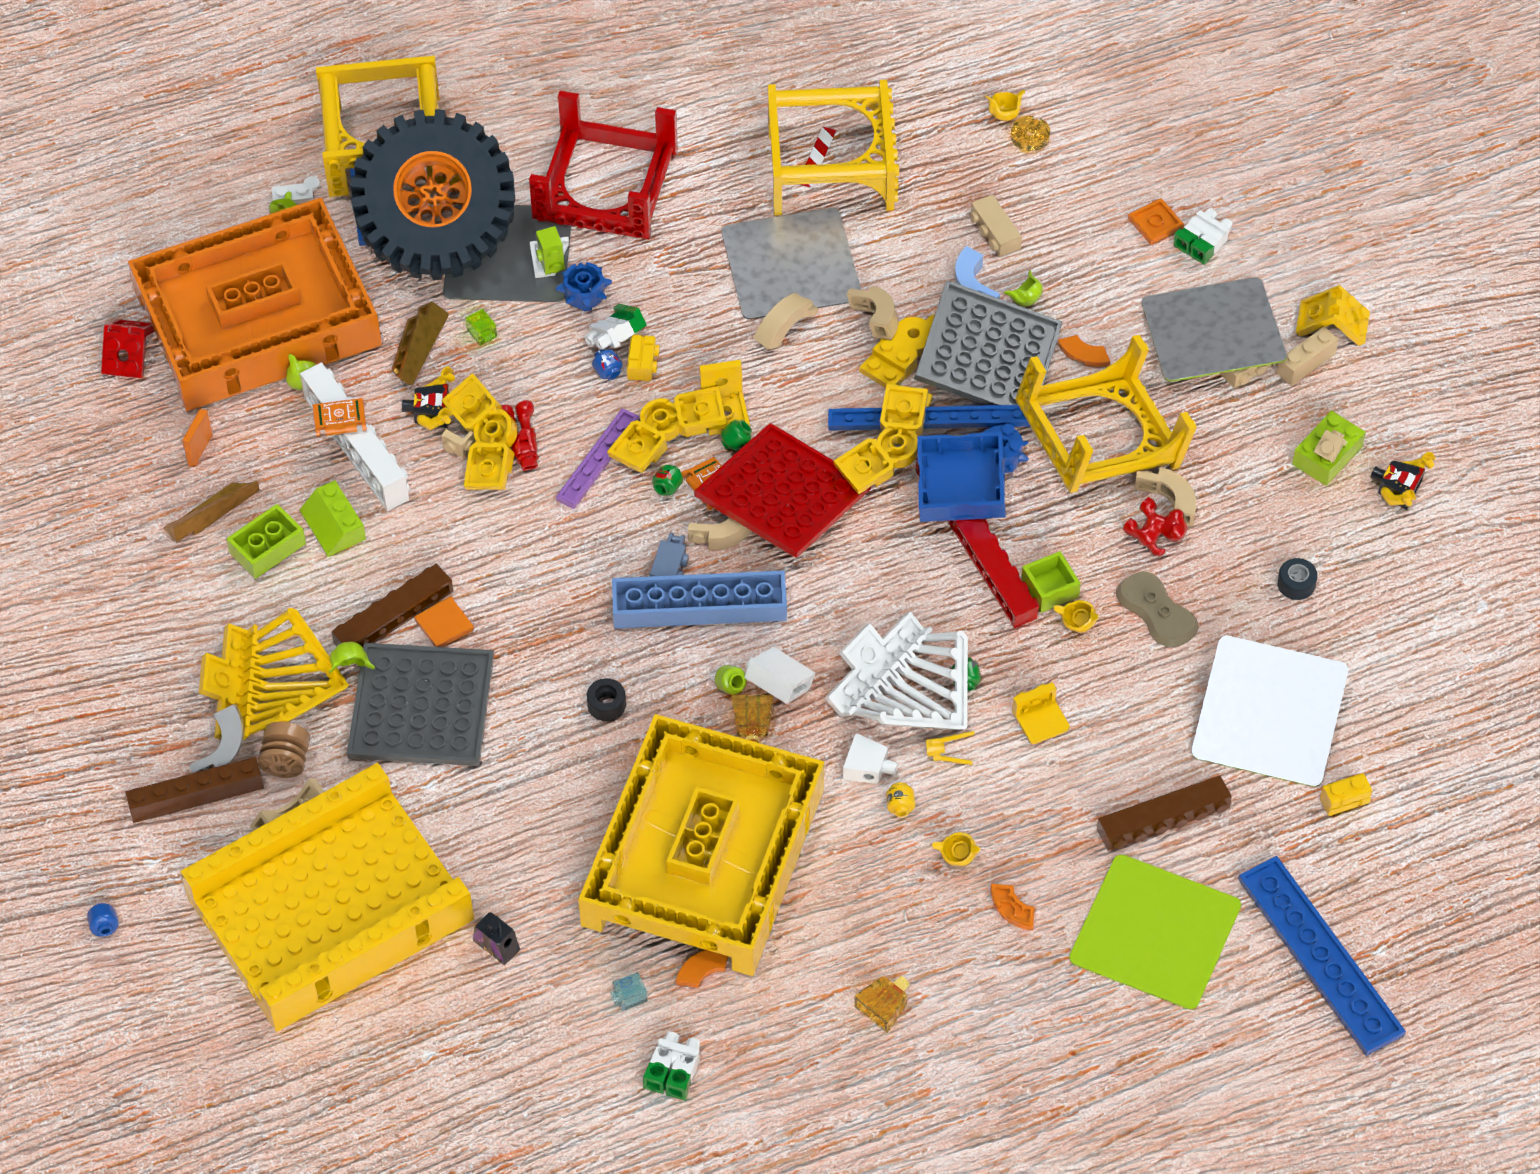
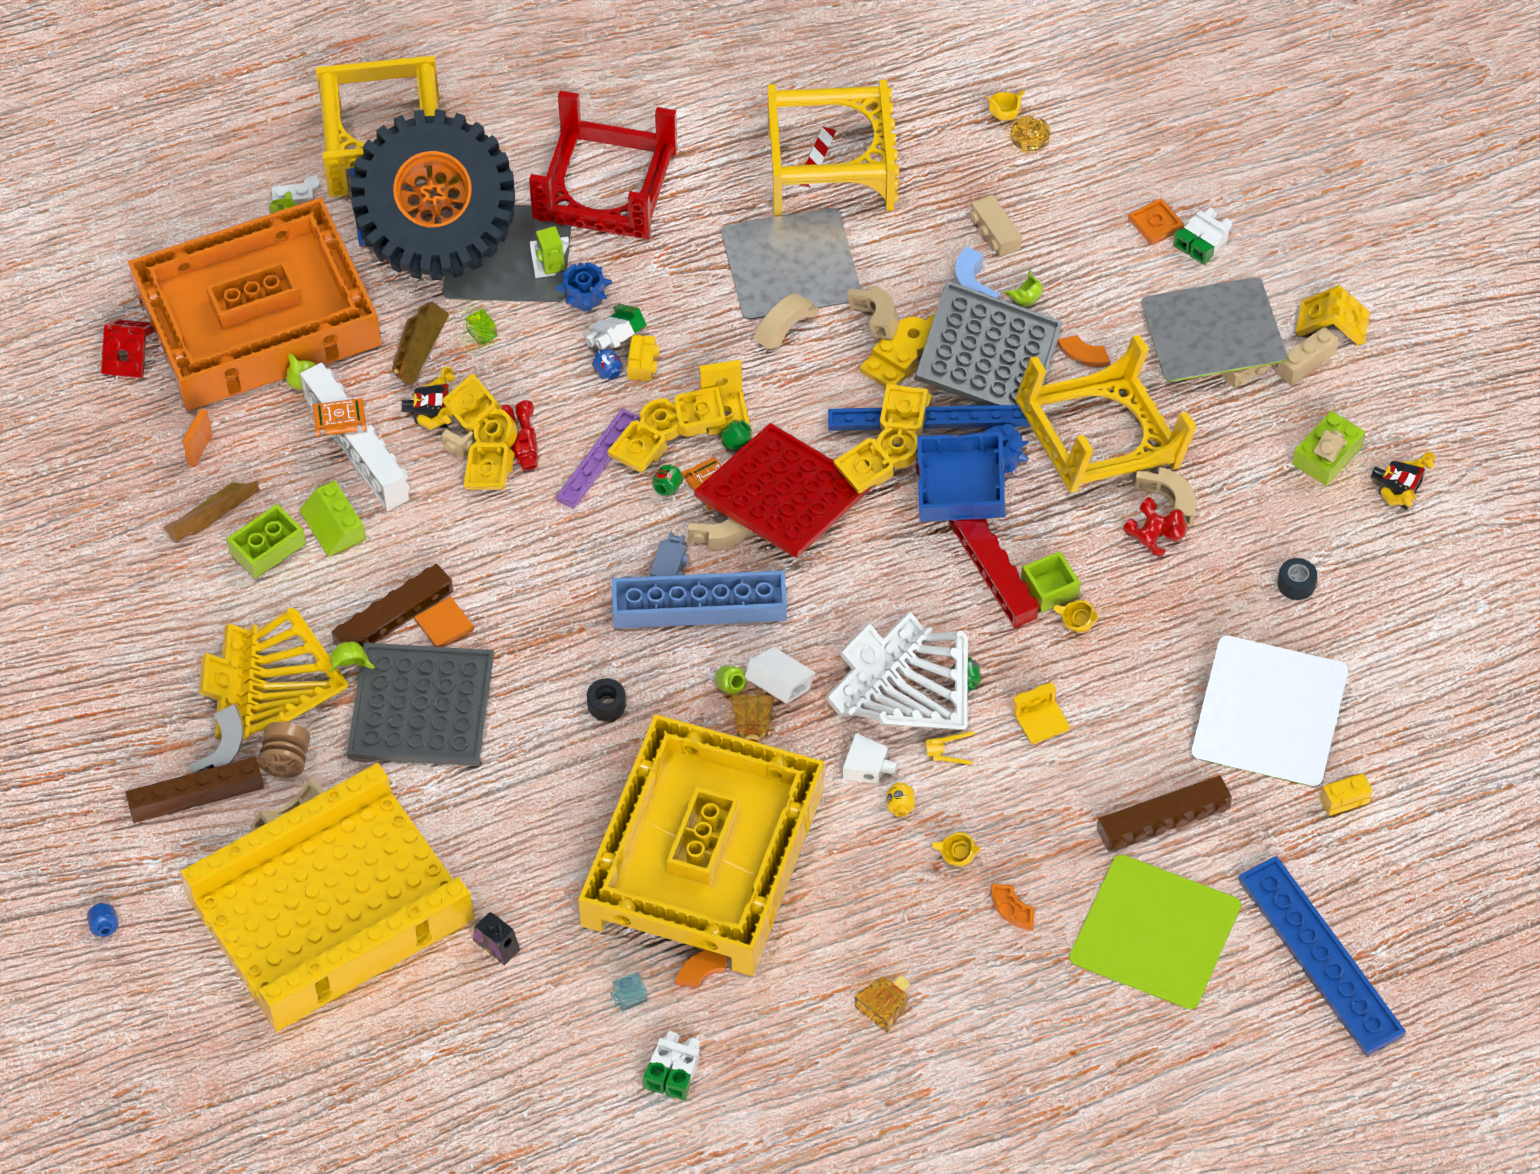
dark tan plate [1116,571,1199,647] -> none

